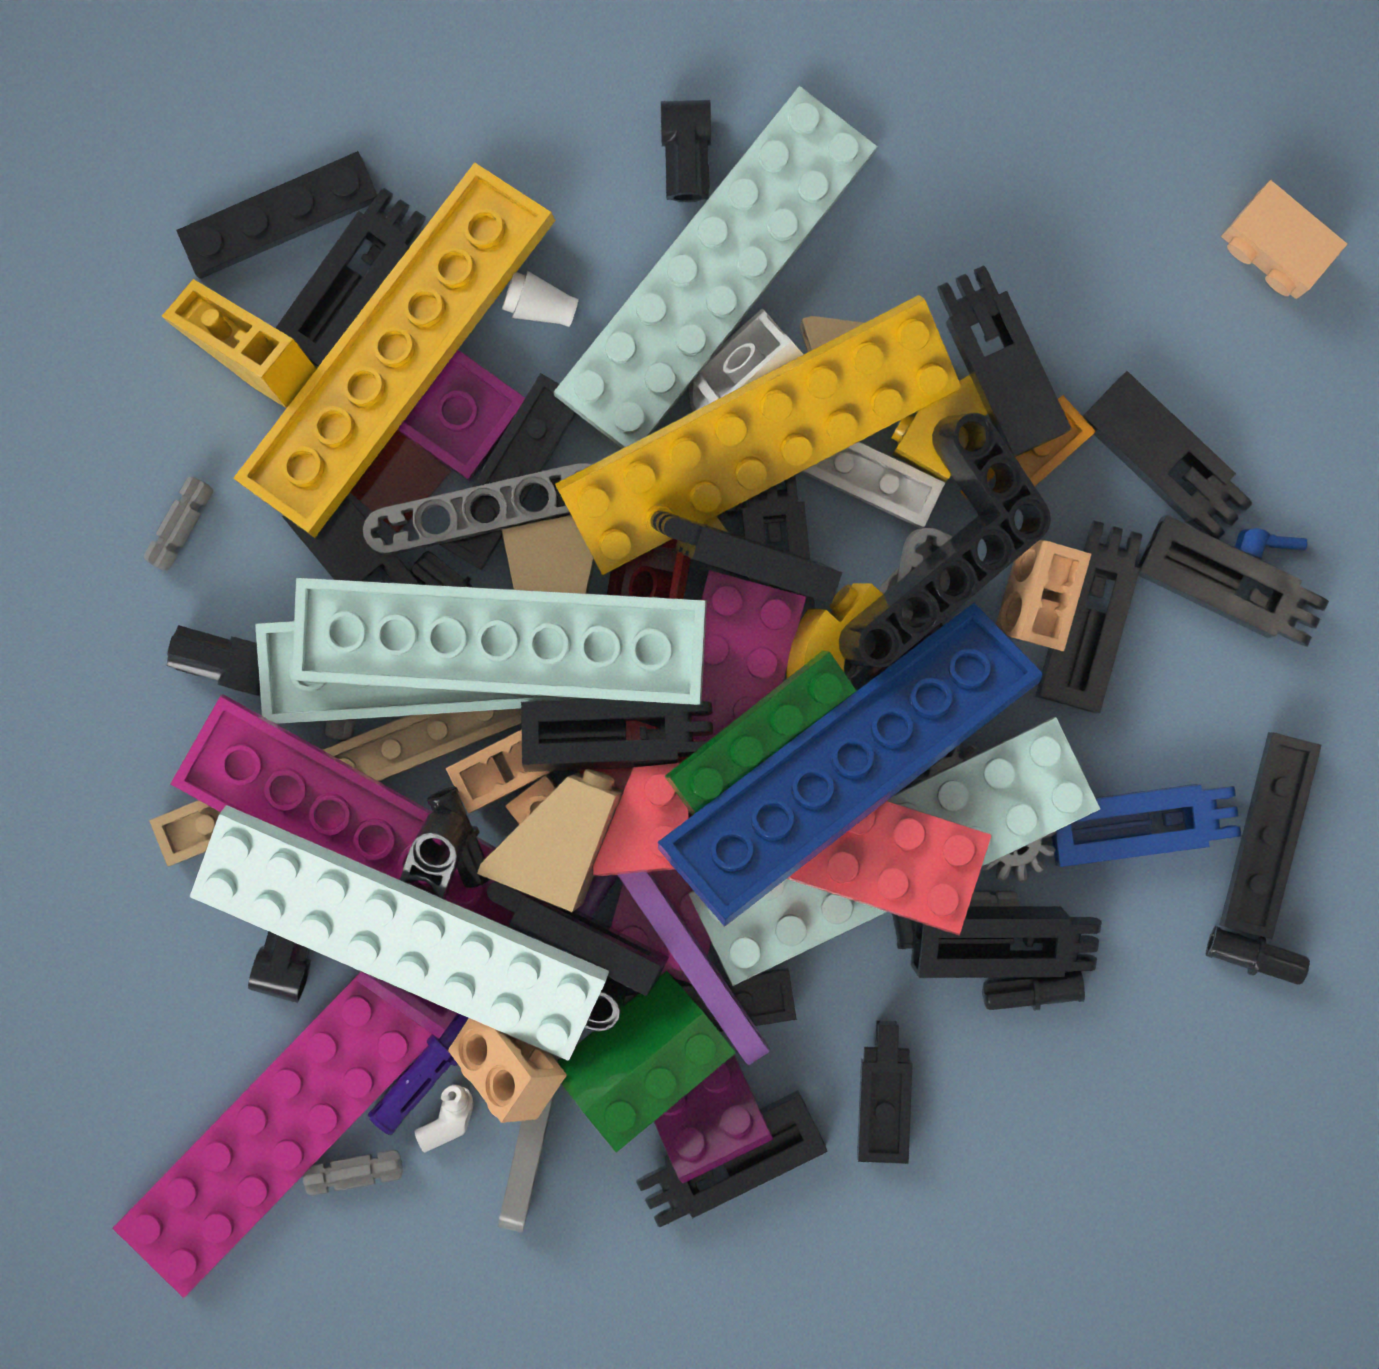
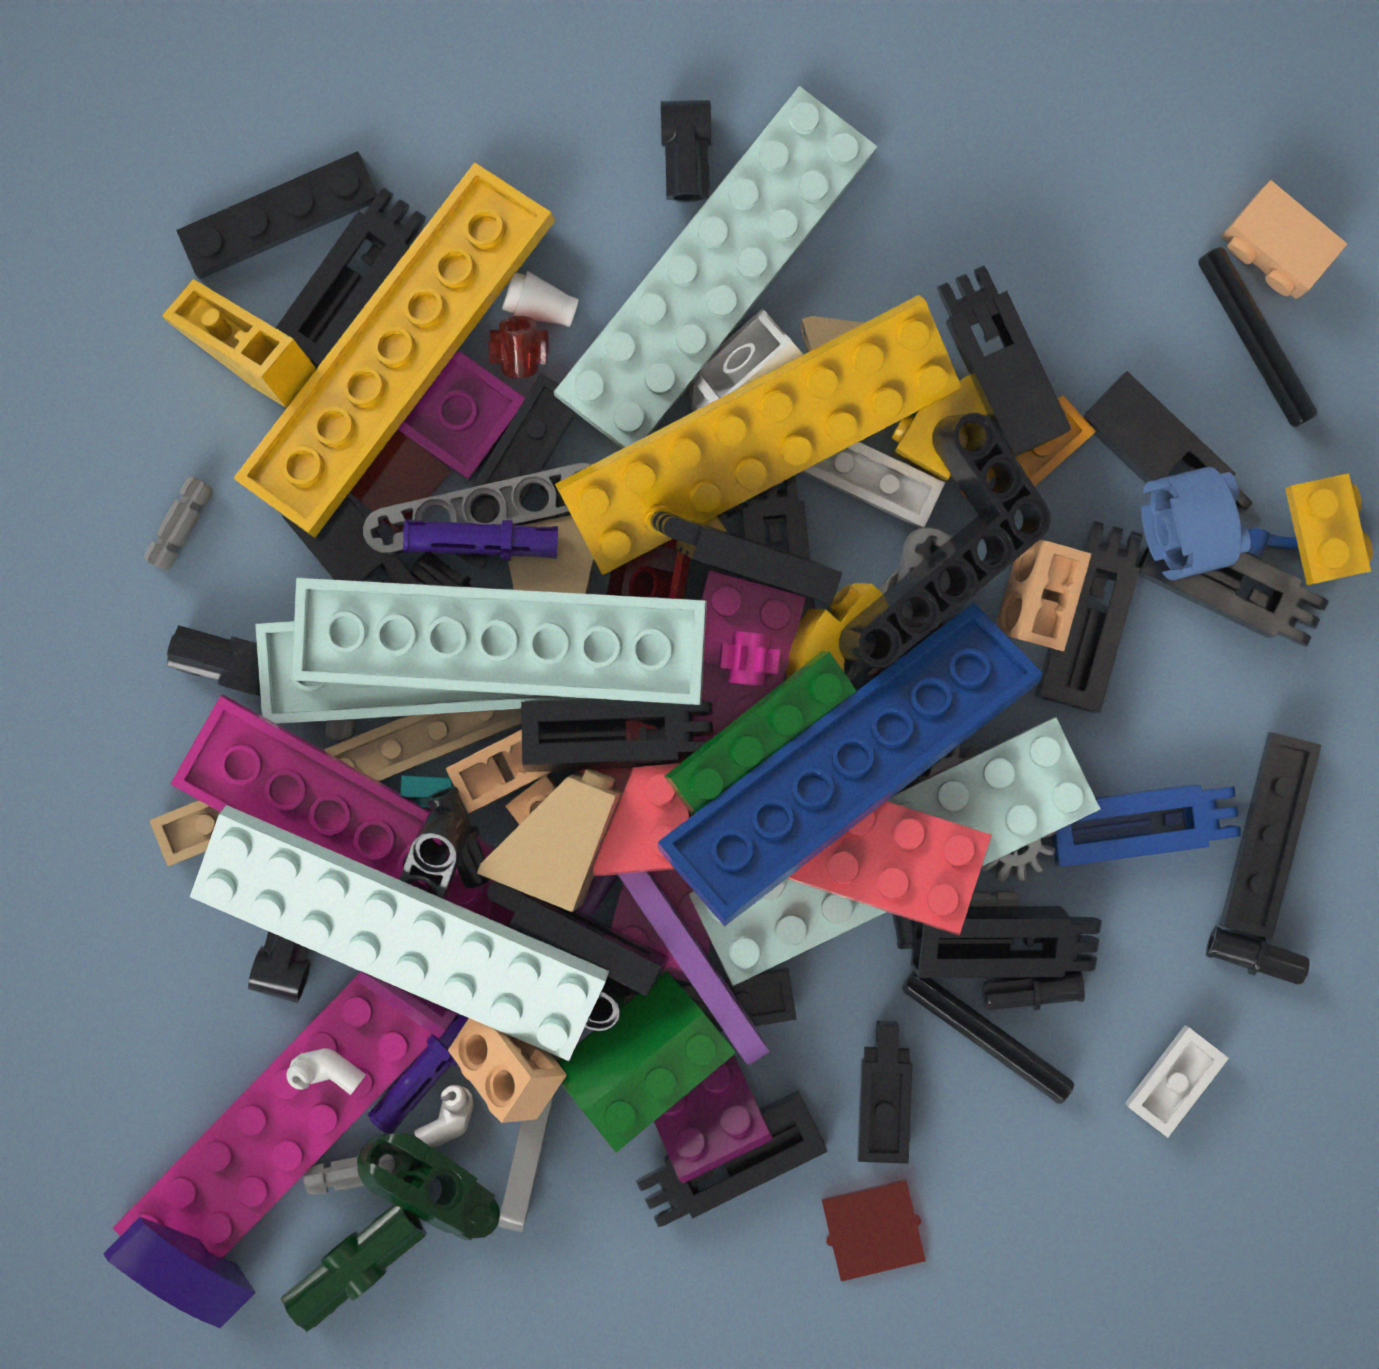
none -> dark purple slope [103,1217,256,1328]
none -> dark green piece [280,1205,427,1332]
none -> white arm [286,1048,366,1095]
none -> dark green piece [357,1133,500,1240]
none -> teal plate [401,775,454,807]
none -> dark purple pin [403,519,558,561]
none -> clear red gear [488,316,549,378]
none -> dark pink gear [719,631,782,686]
none -> clear red piece [821,1179,926,1281]
none -> black axle [902,971,1074,1104]
none -> white plate [1125,1025,1229,1138]
none -> medium blue brick [1141,467,1251,580]
none -> black axle [1198,247,1317,427]
none -> yellow bracket [1285,473,1373,585]

